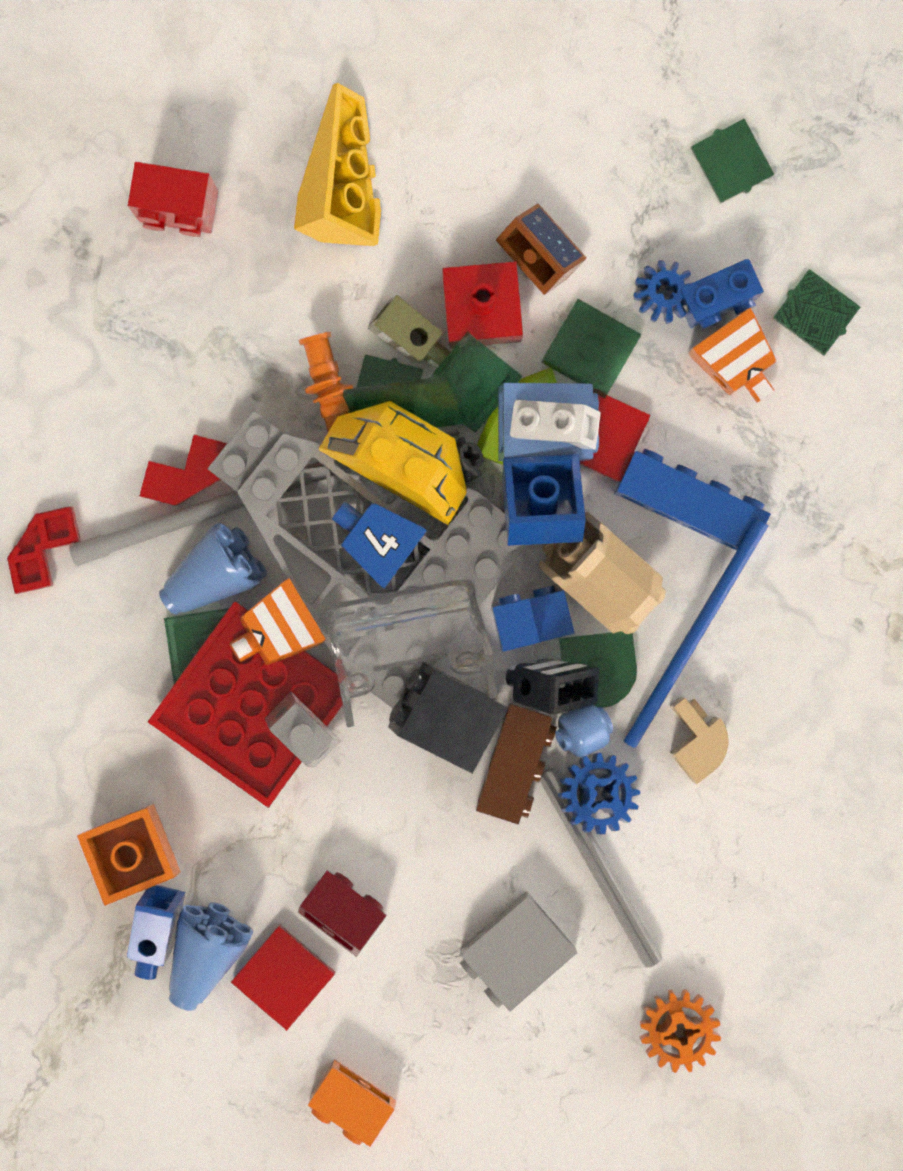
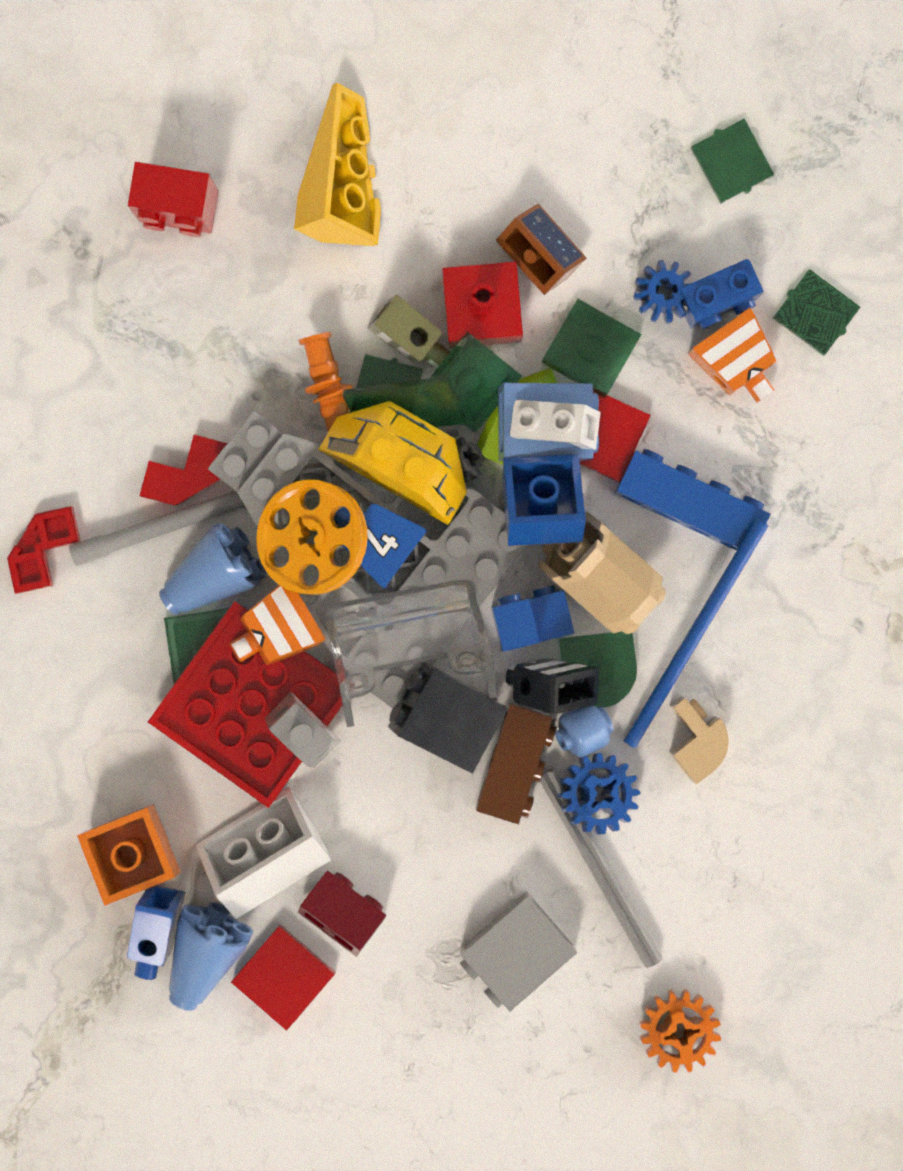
orange brick [308,1060,396,1147] -> none
none -> white slope [195,787,331,919]
none -> light orange wedge [256,480,368,595]

